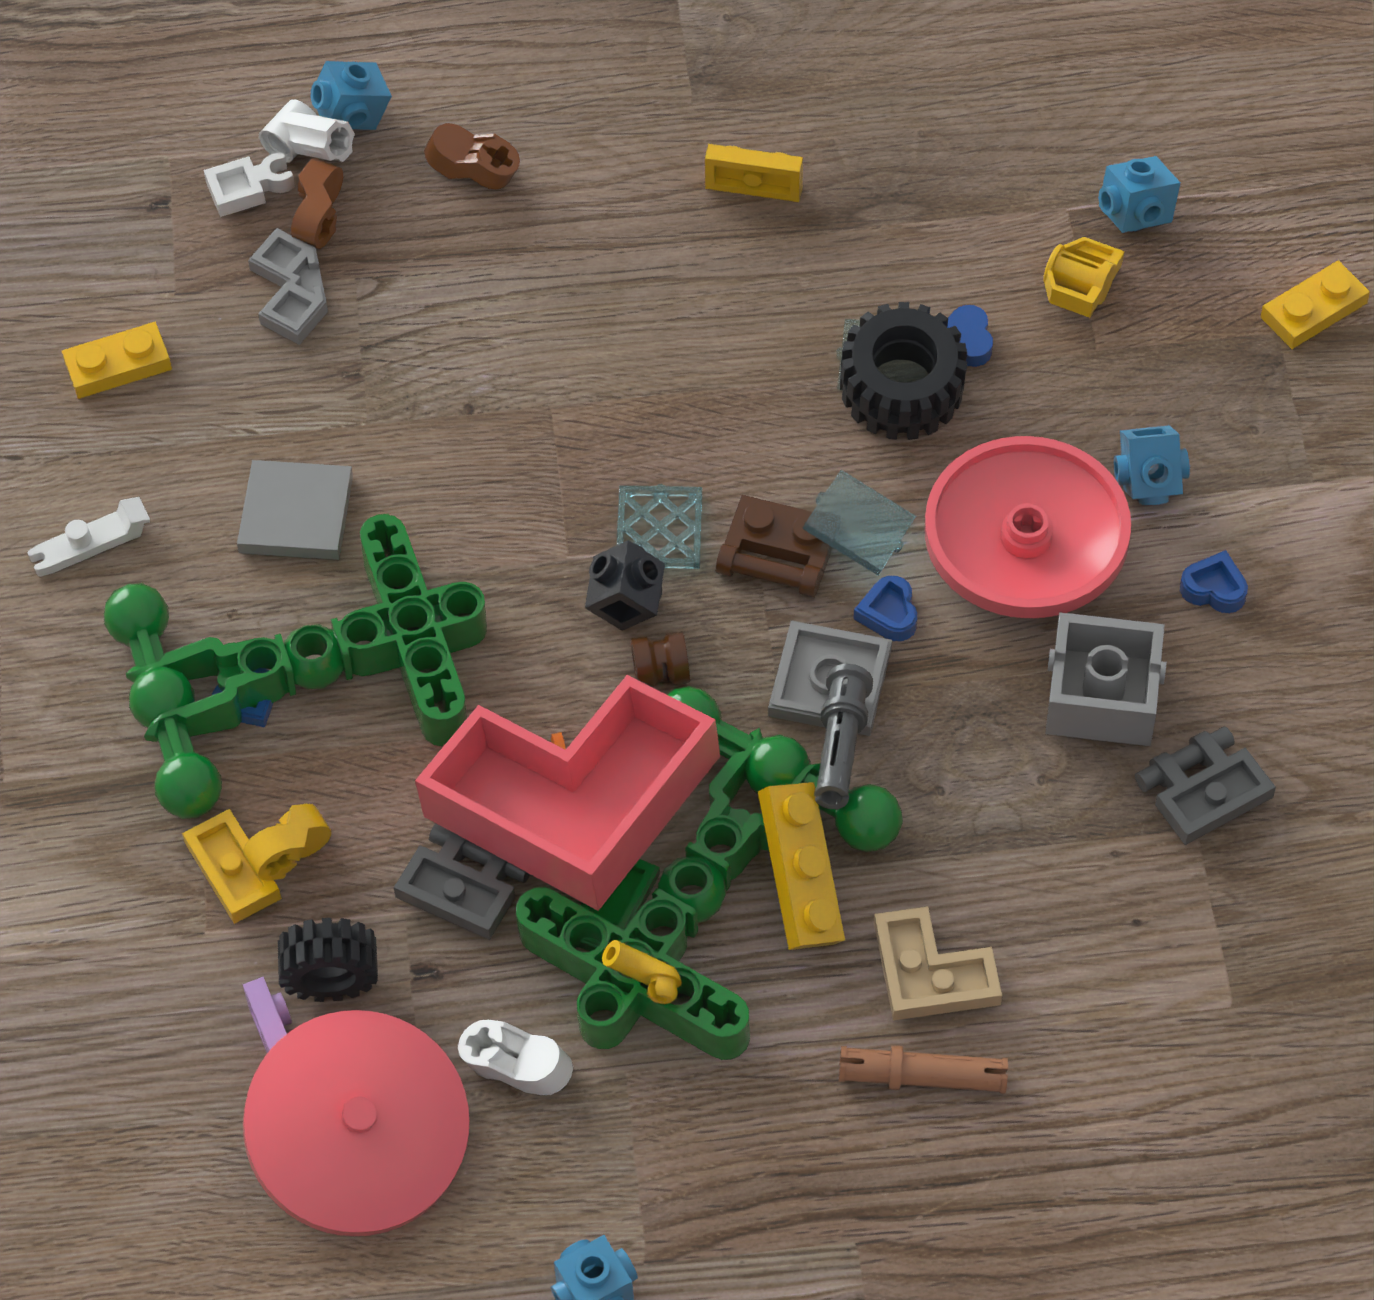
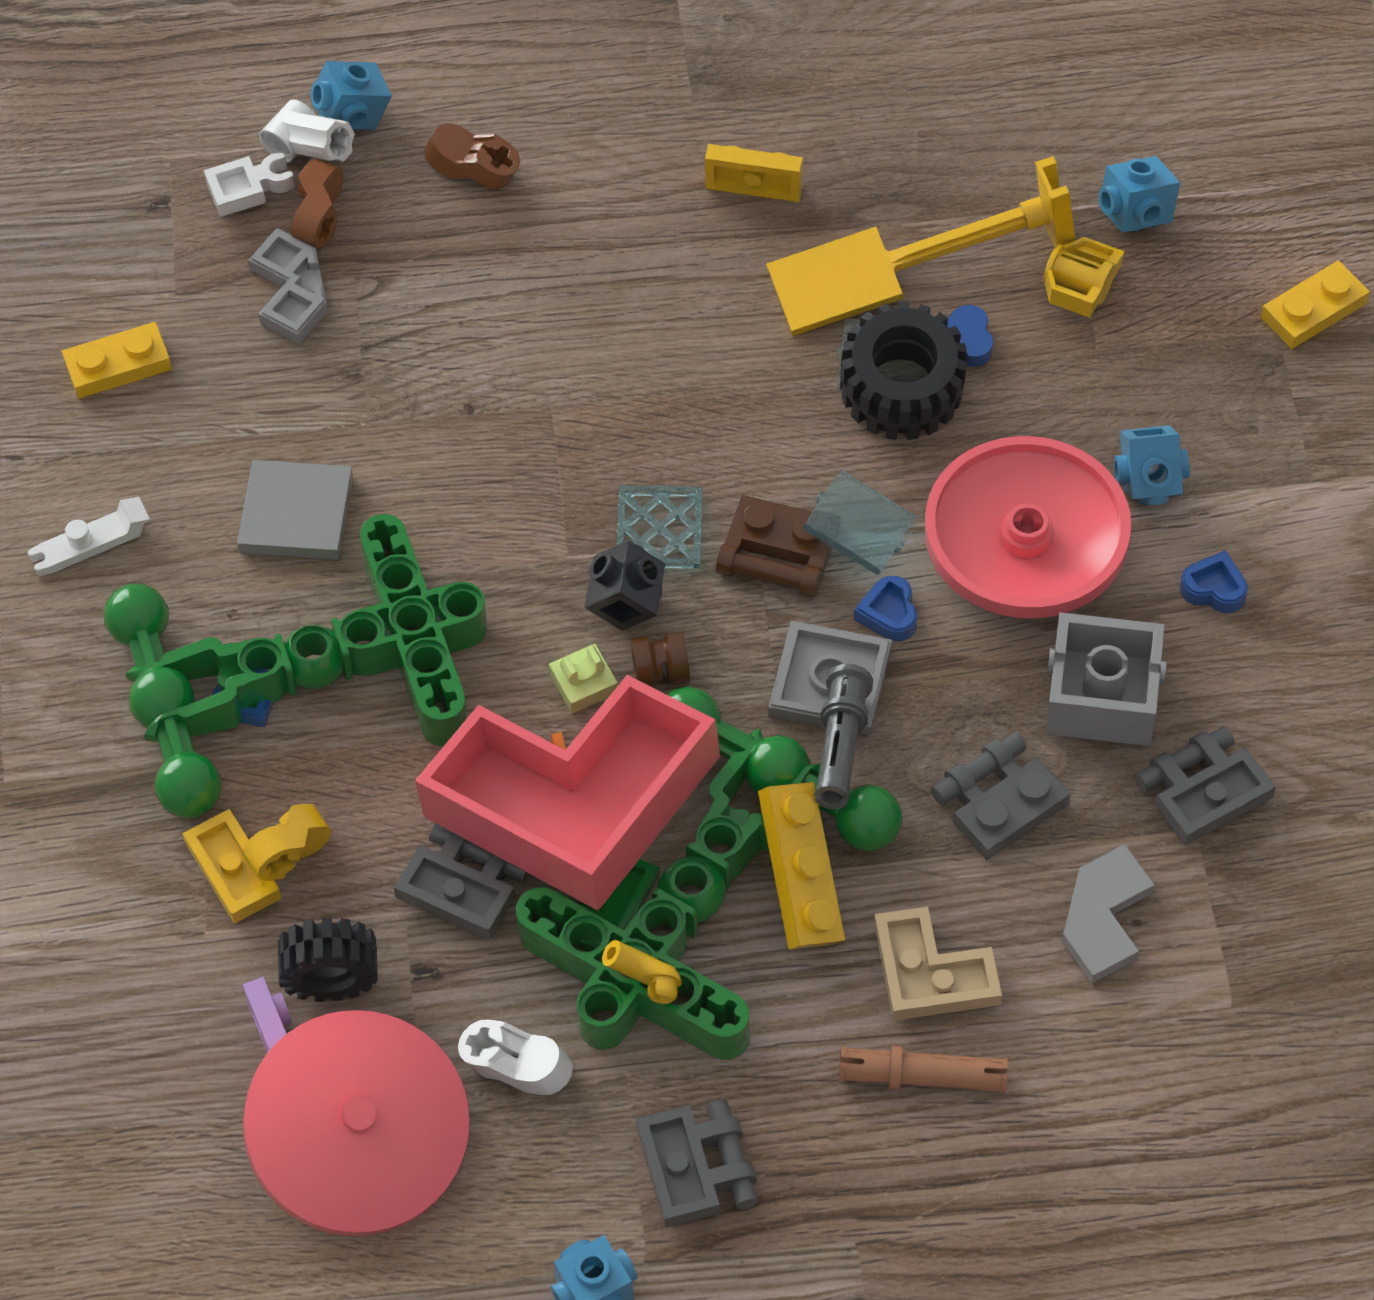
none -> yellowish green tile [548,644,618,714]
none -> dark grey plate [636,1099,758,1228]
none -> yellow piece [766,156,1076,336]
none -> dark grey plate [931,732,1071,860]
none -> light grey tile [1062,844,1154,984]

